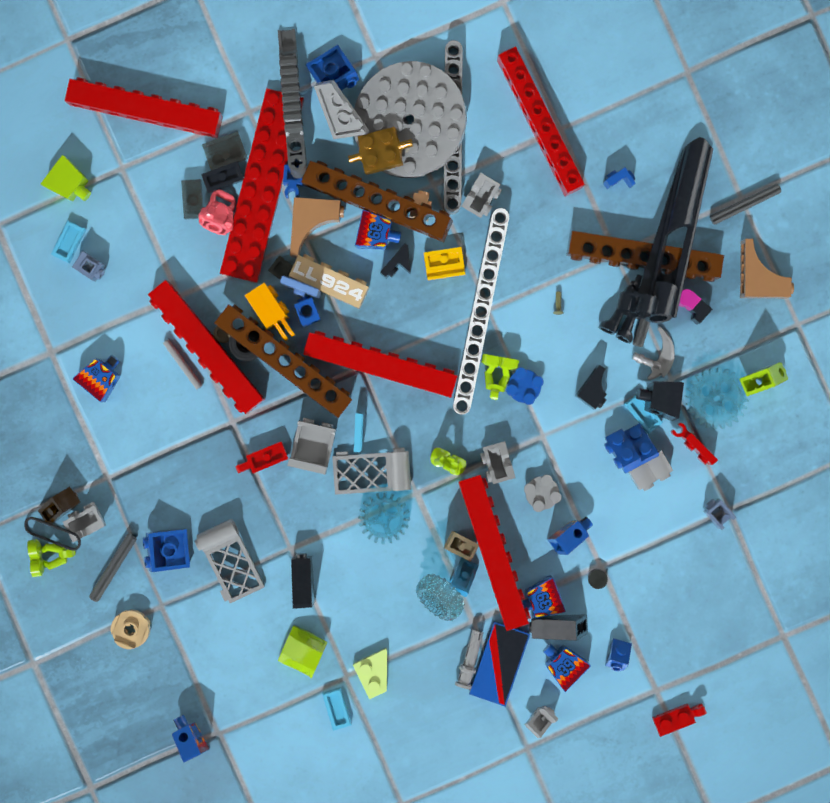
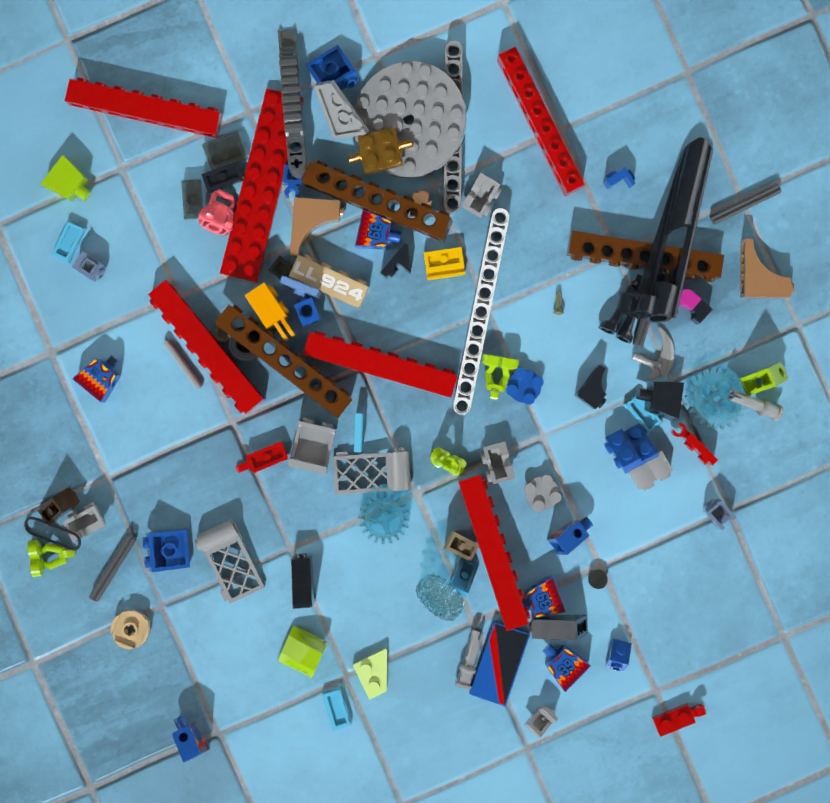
none -> light grey pin [728,389,784,421]

